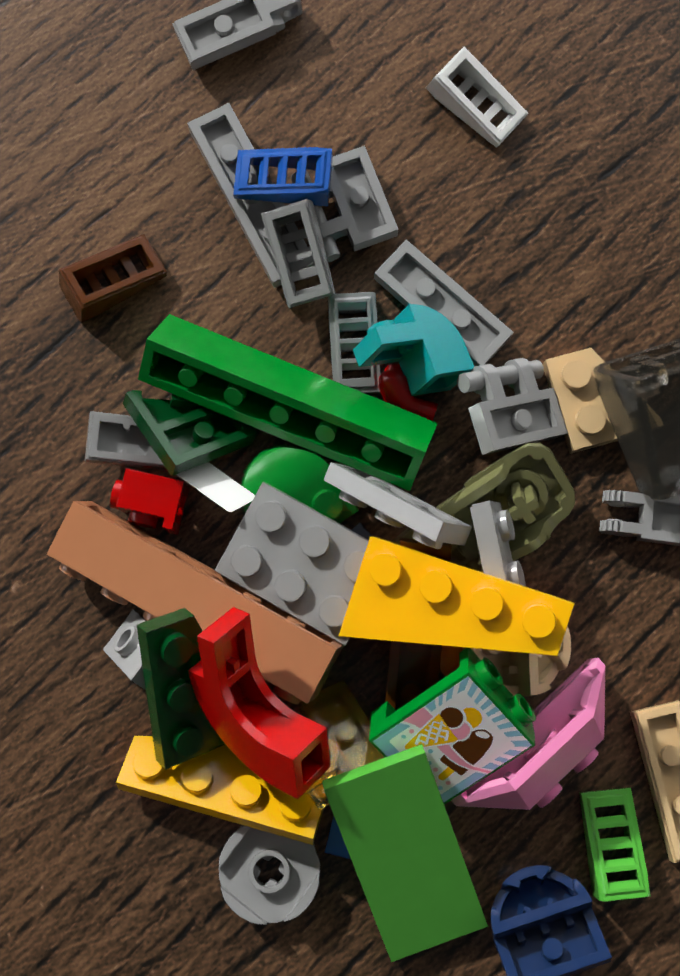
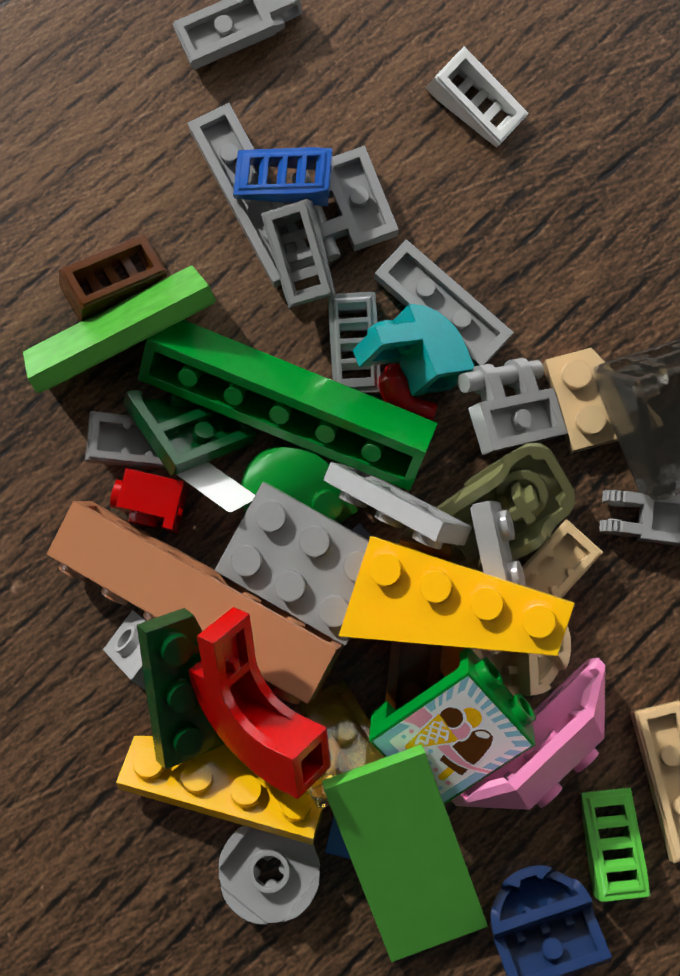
none -> bright green tile [23,265,216,394]
none -> tan plate [522,519,603,598]

